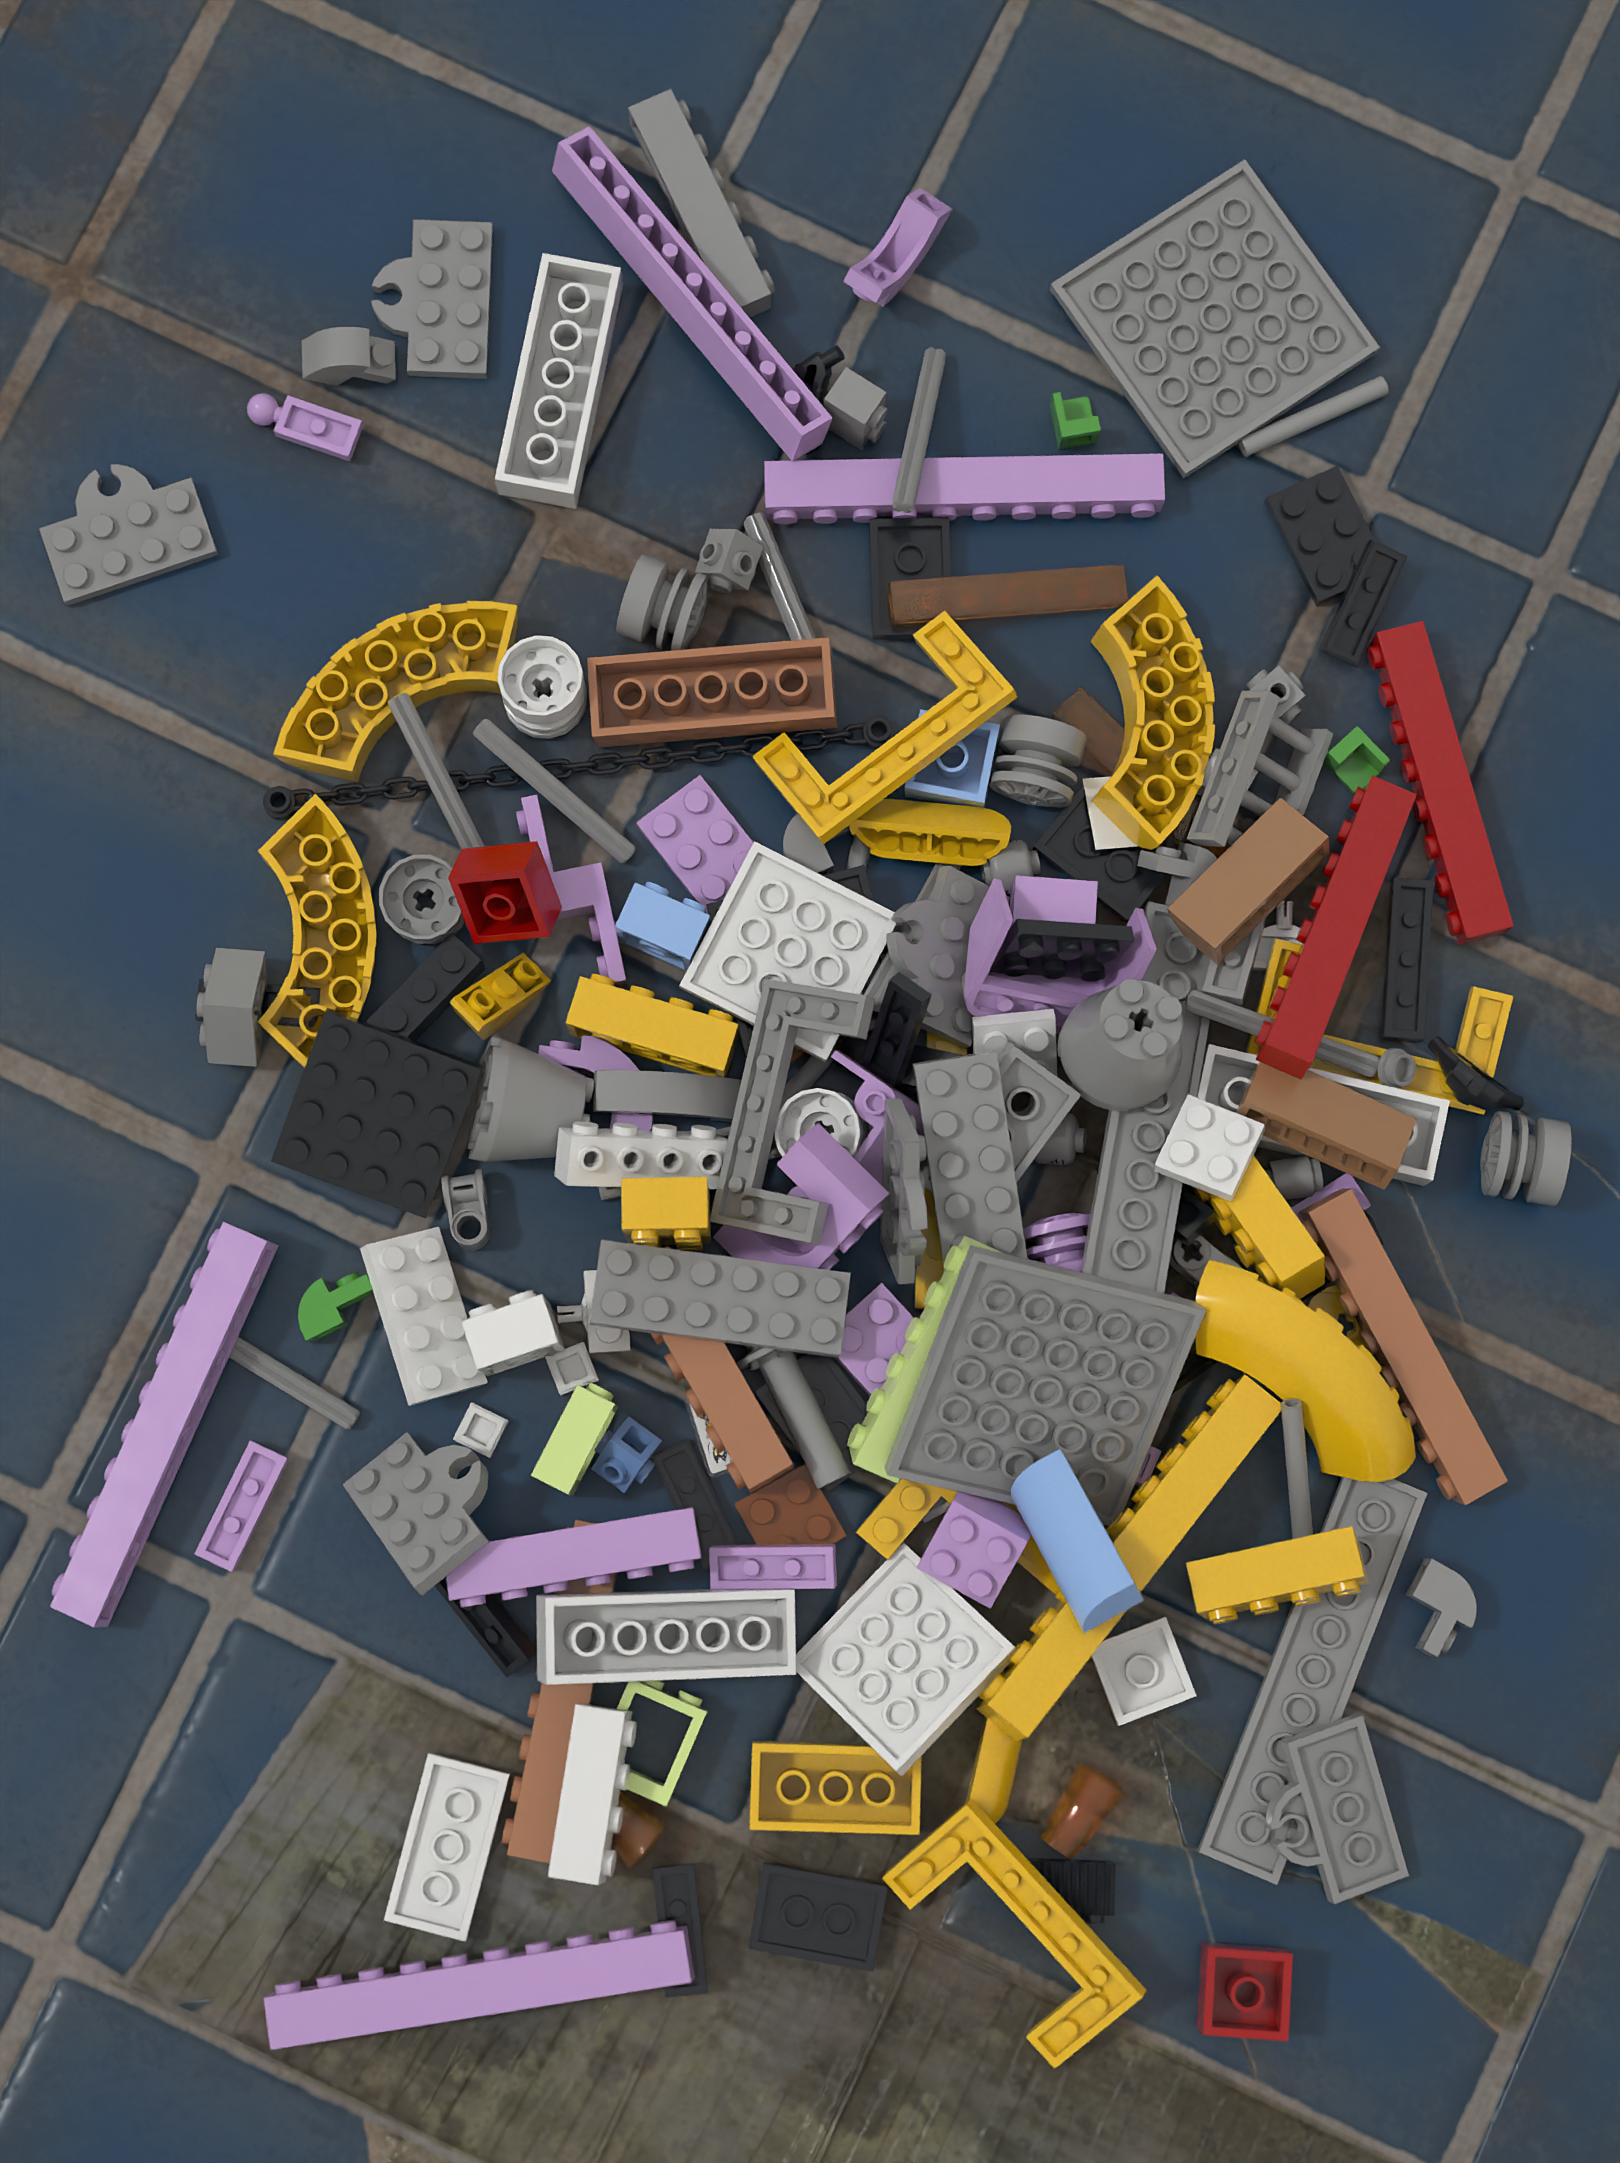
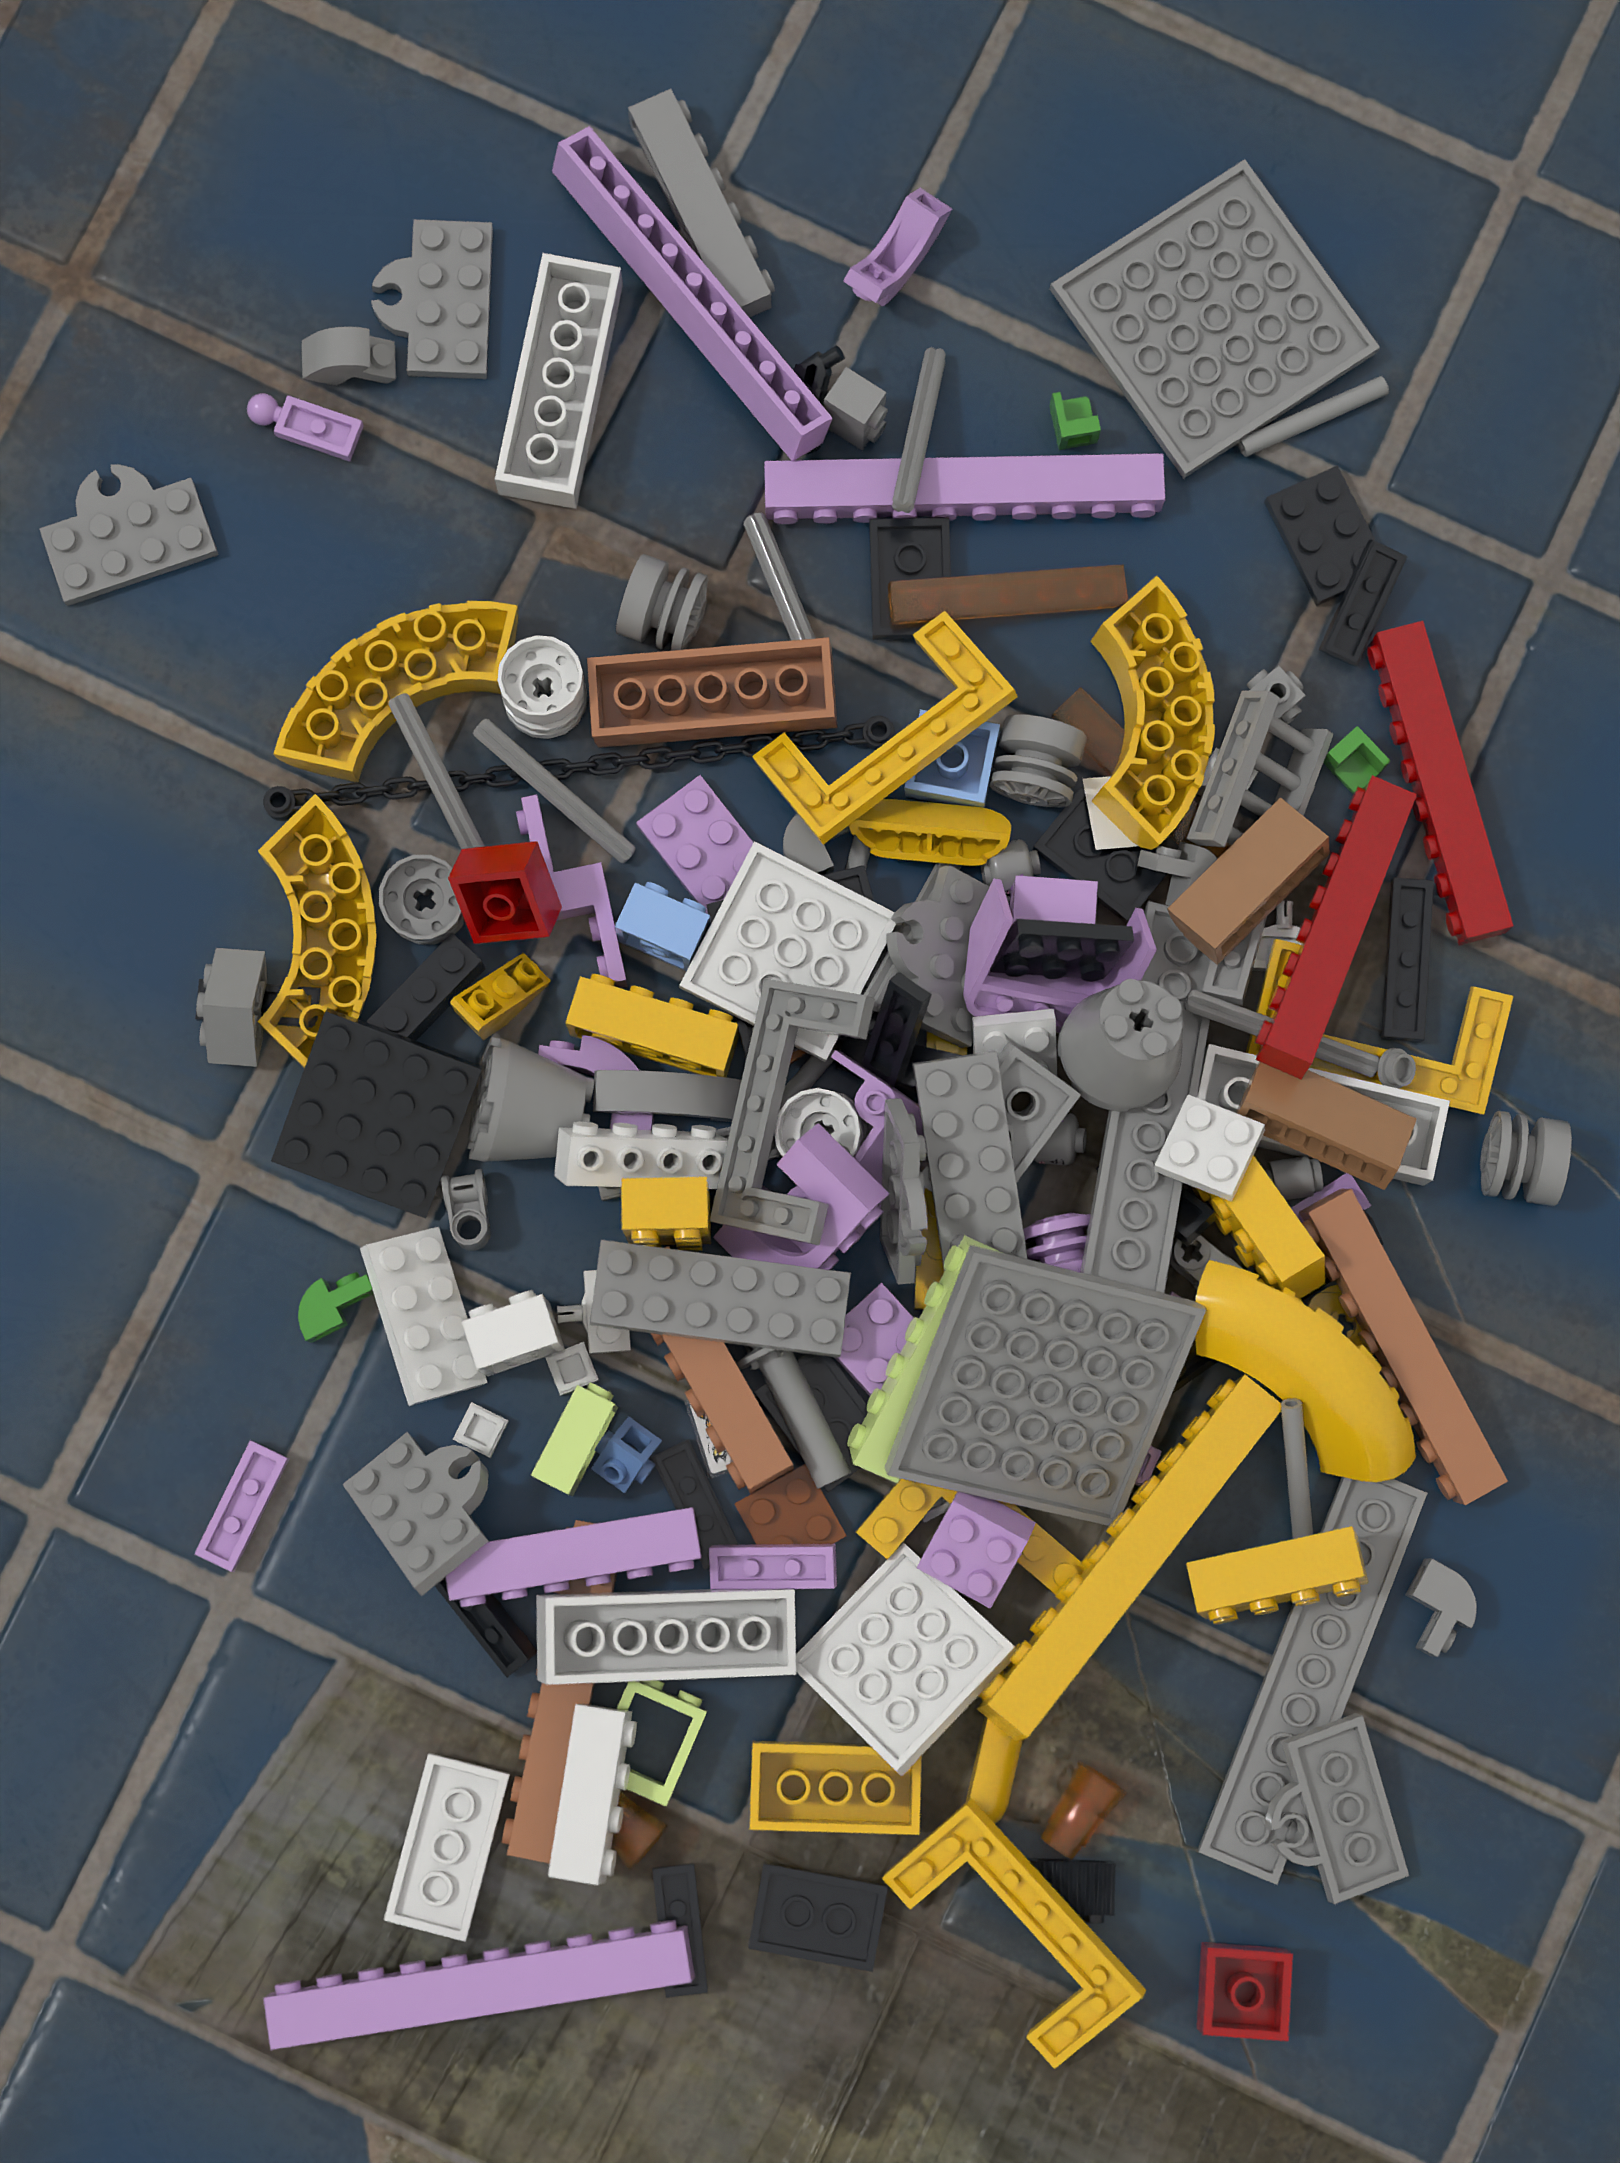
lavender brick [50,1222,279,1627] -> none
light grey axle [229,1337,360,1429] -> none
light grey brick [695,529,763,594] -> none
light blue brick [1011,1449,1144,1633] -> none
white plate [1091,1617,1196,1726] -> none
black piece [1428,1036,1524,1111] -> none

